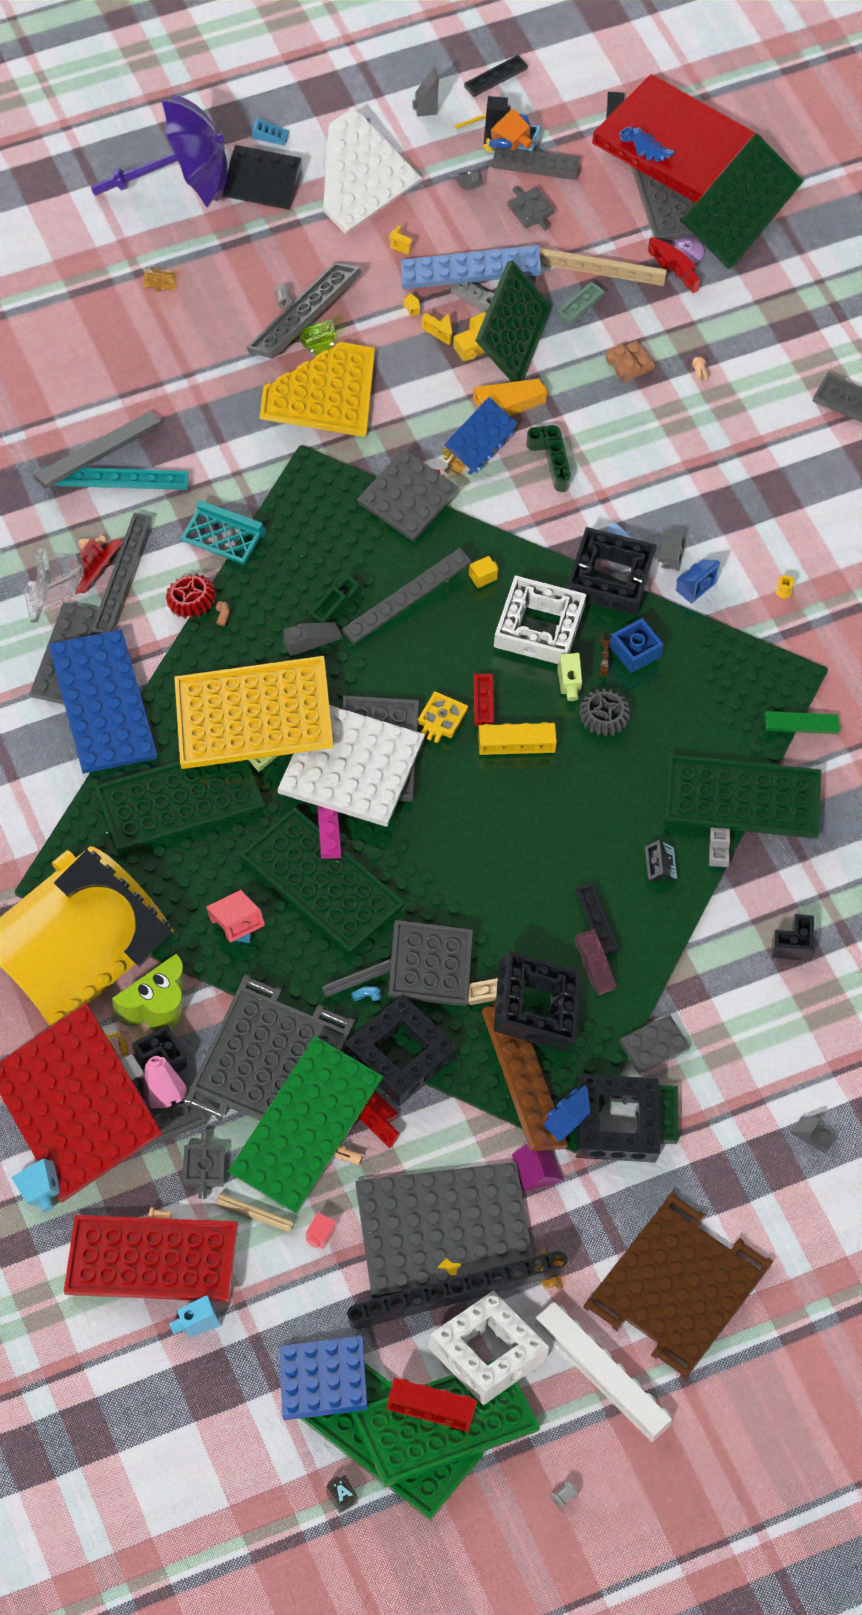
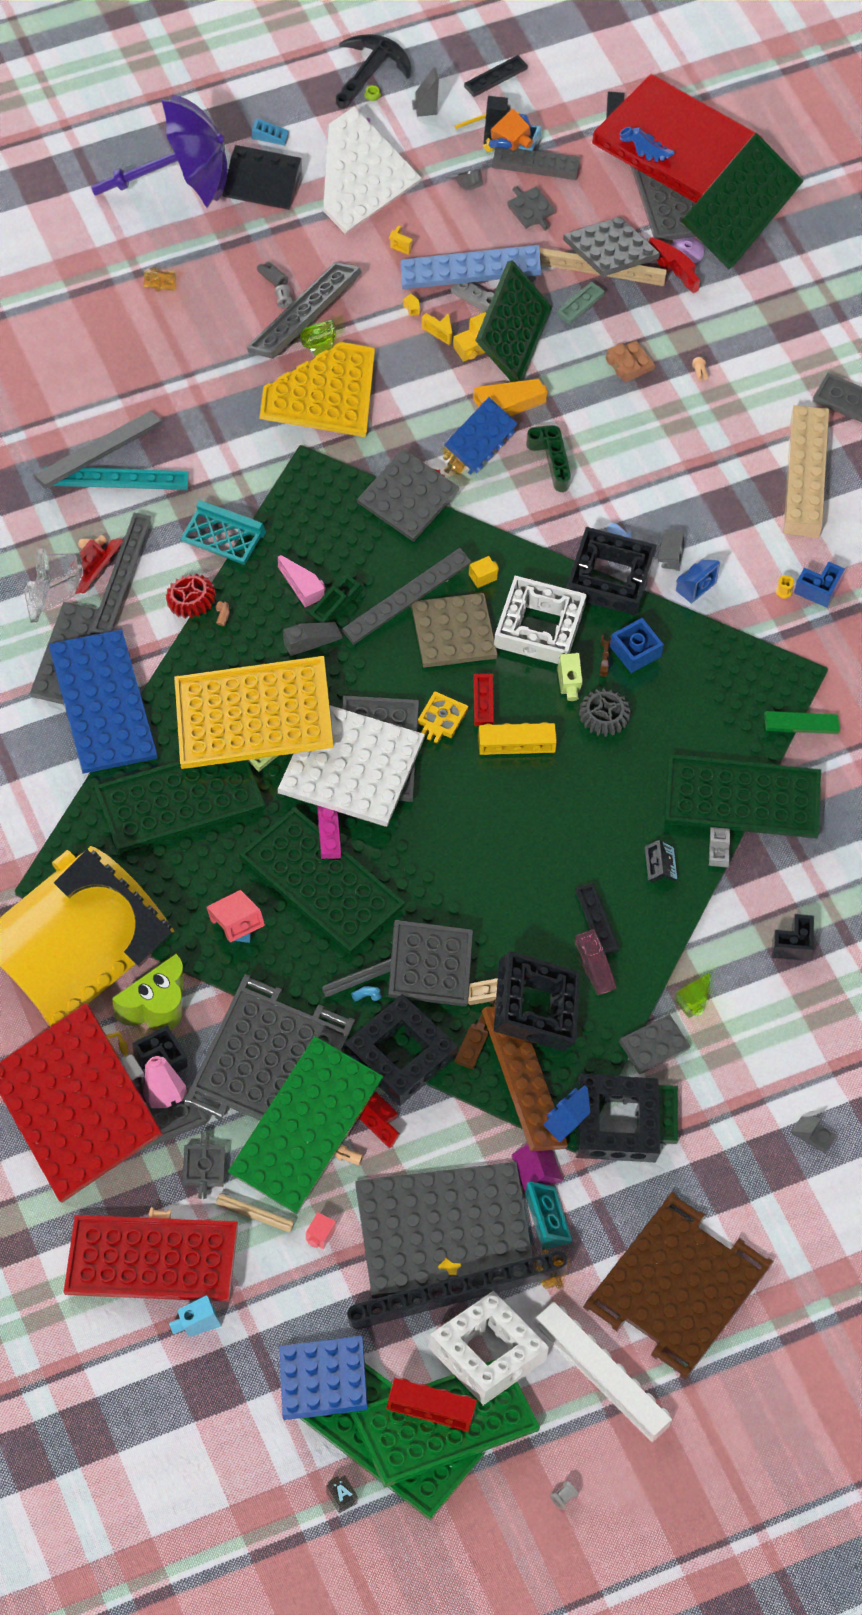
medium azure torso [12,1159,60,1212] -> none
none -> dark grey hinge [257,261,289,287]
none -> bright pink slope [278,555,326,607]
none -> black piece [336,34,411,108]
none -> lime plate [364,85,381,101]
none -> dark tan plate [411,593,497,668]
none -> reddish brown hinge [455,1015,489,1070]
none -> teal slope [525,1182,573,1250]
none -> plate [563,217,660,277]
none -> clear neon green slope [675,973,711,1018]
none -> tan brick [783,405,829,538]
none -> blue brick [794,561,845,608]

